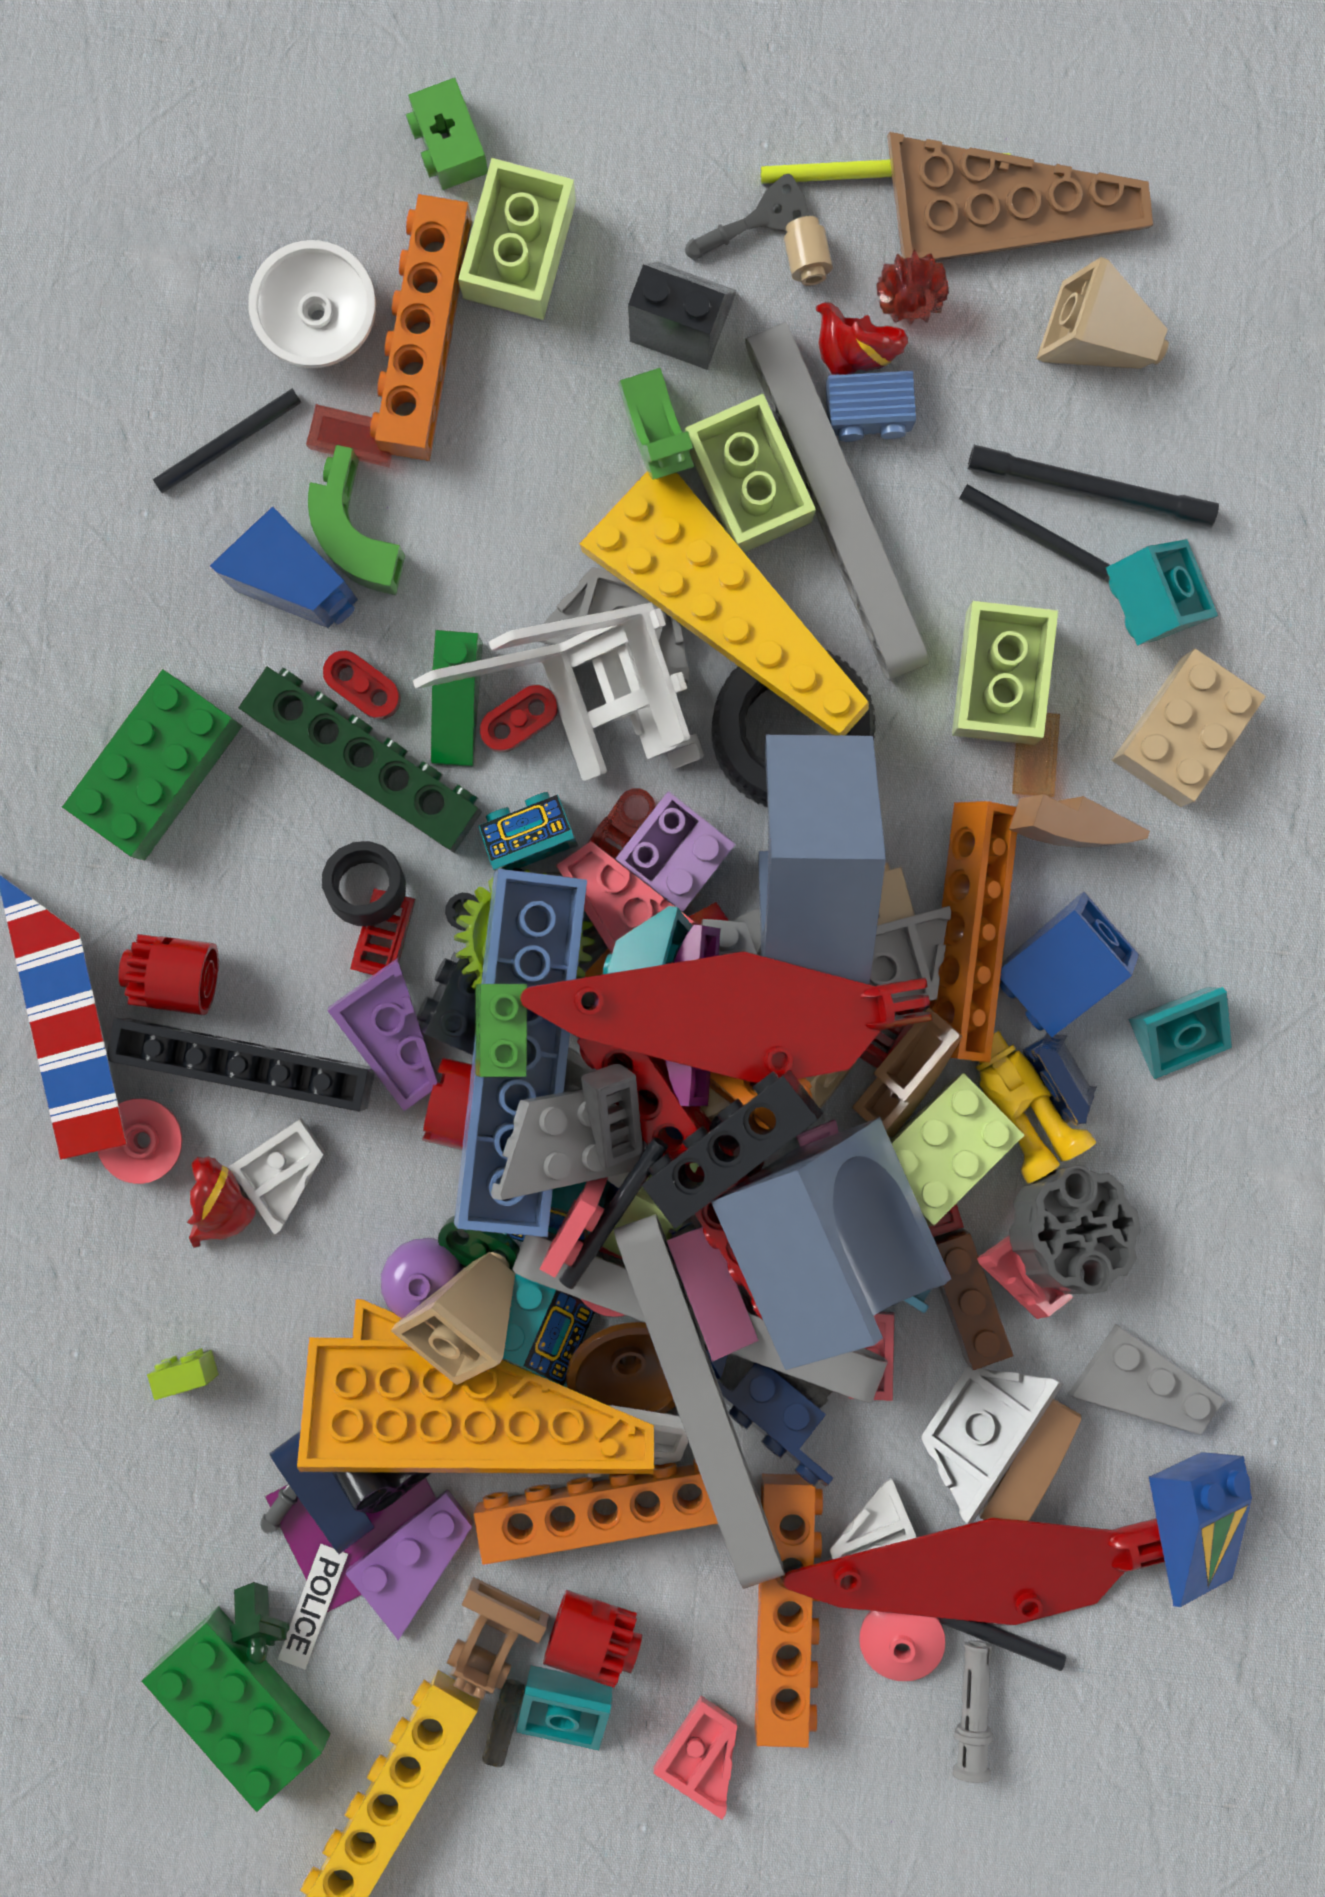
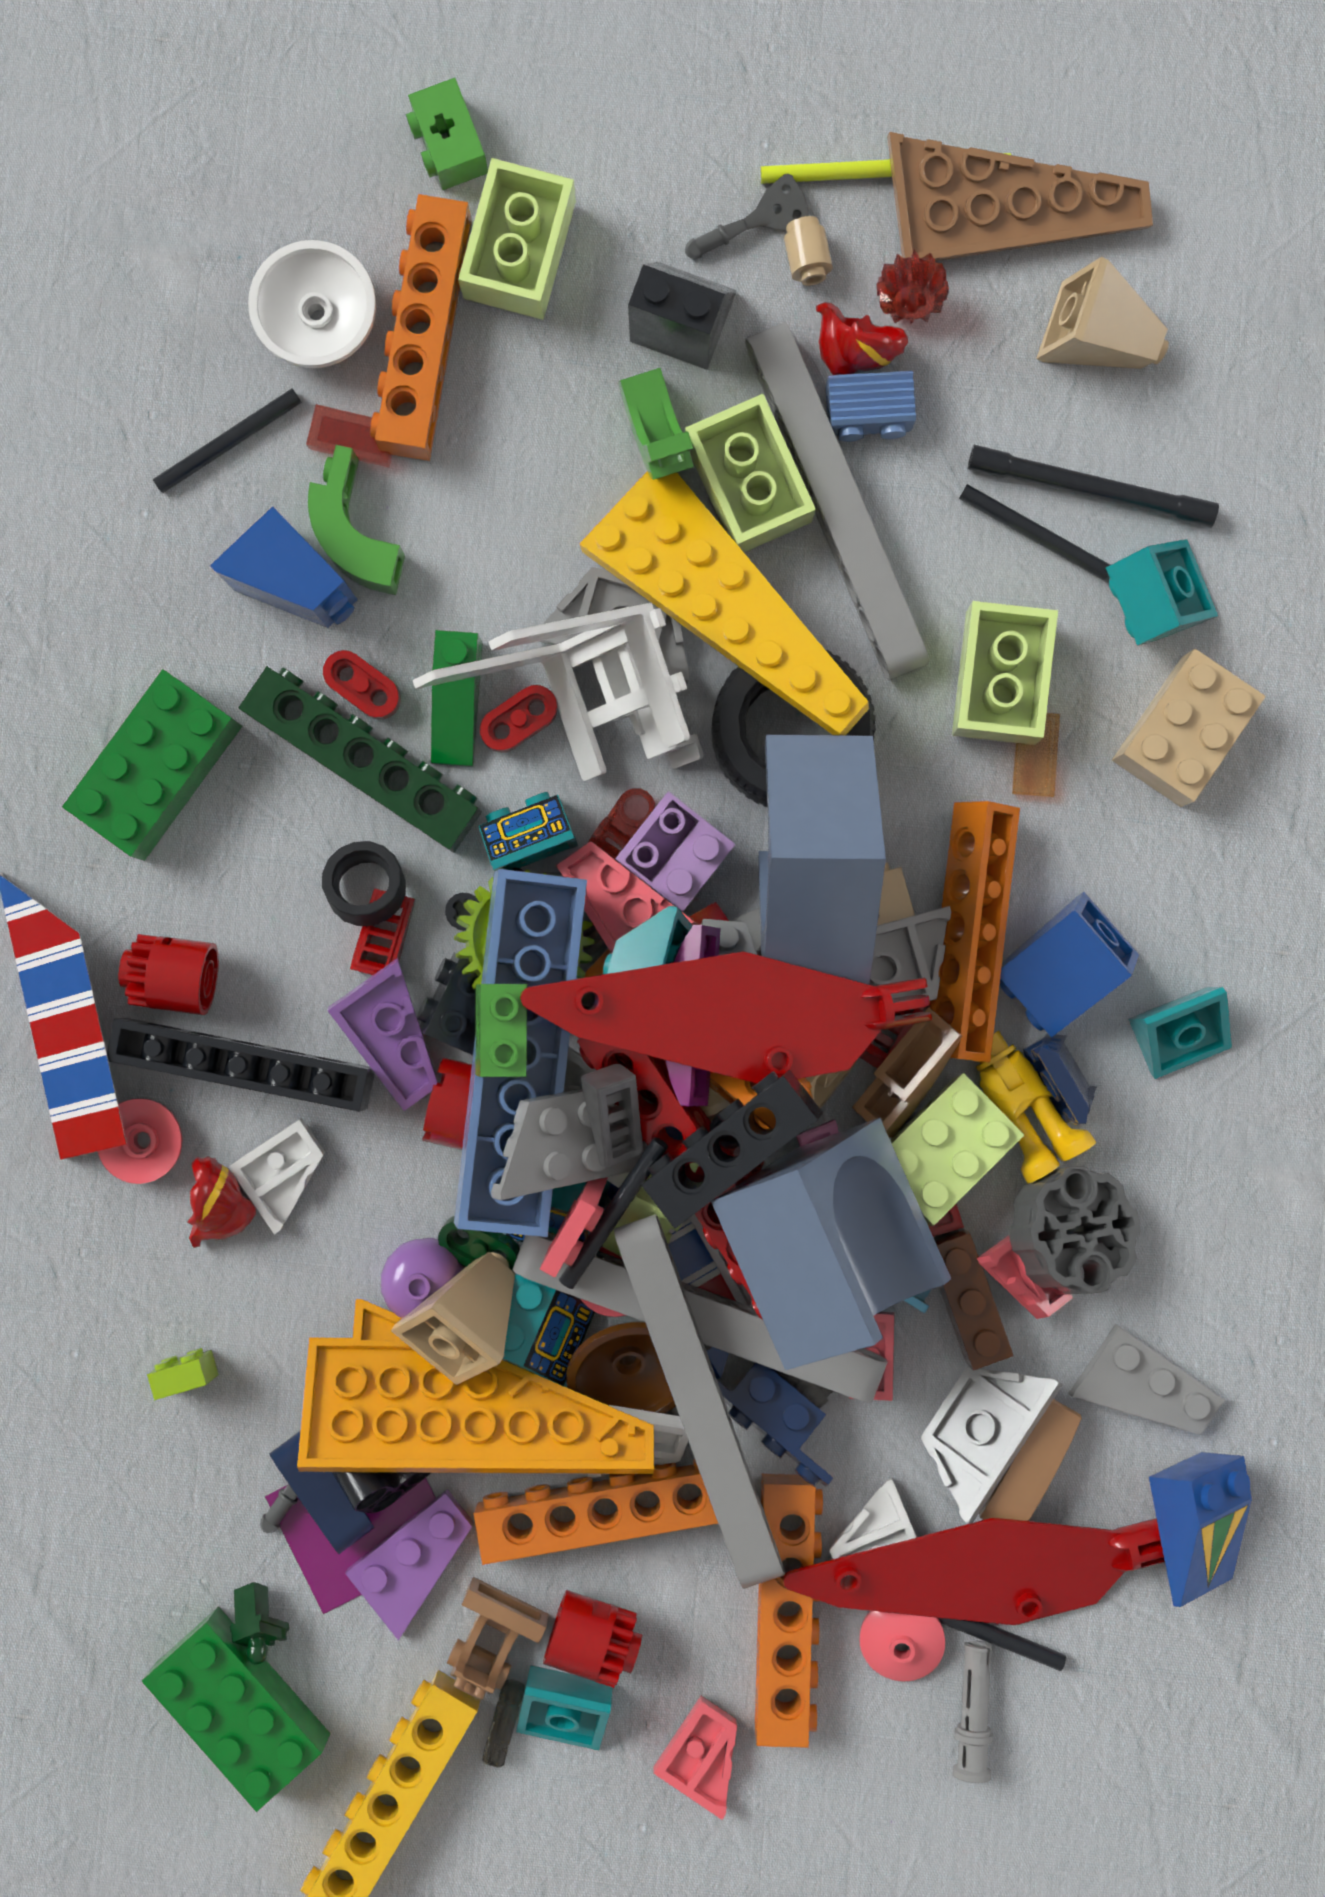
white sticker [278,1544,348,1670] -> none
bright pink sticker [666,1227,759,1361] -> none
medium nougat slope [1009,794,1150,848] -> none

